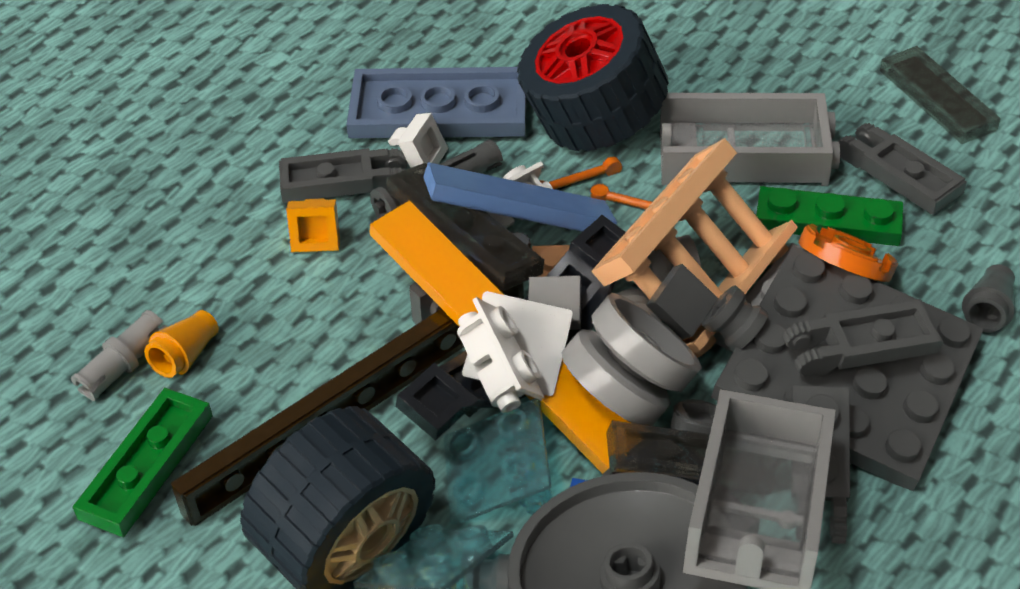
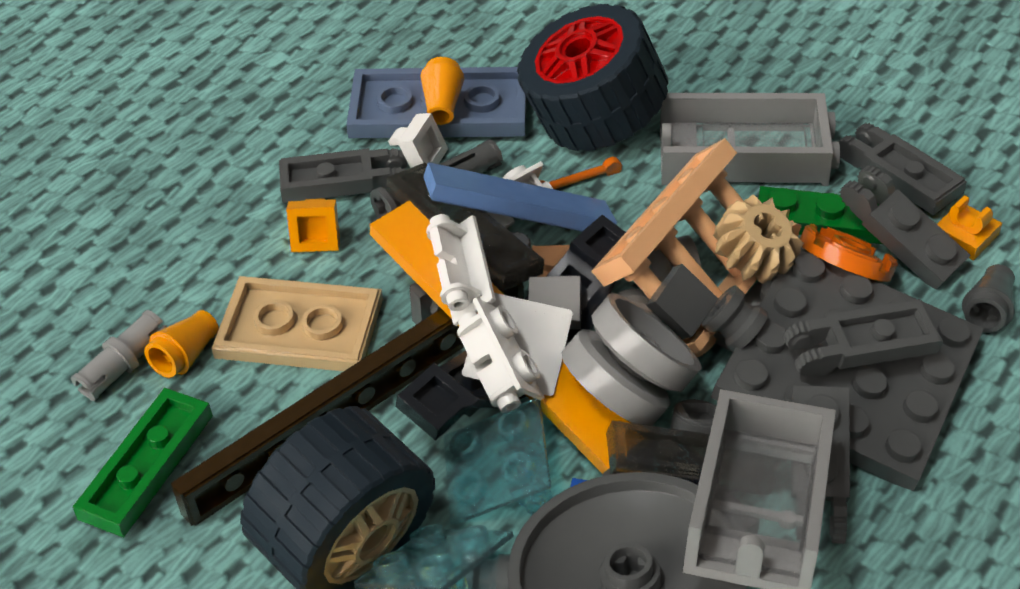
orange hinge [590,184,652,210] -> none
clear smoke tile [880,46,1001,144] -> none
none -> tan tile [211,276,383,371]
none -> light orange cone [420,57,465,125]
none -> white hinge [426,214,496,326]
none -> tan gear [713,195,804,284]
none -> dark grey hinge [839,165,971,290]
none -> light orange tile [937,195,1002,261]

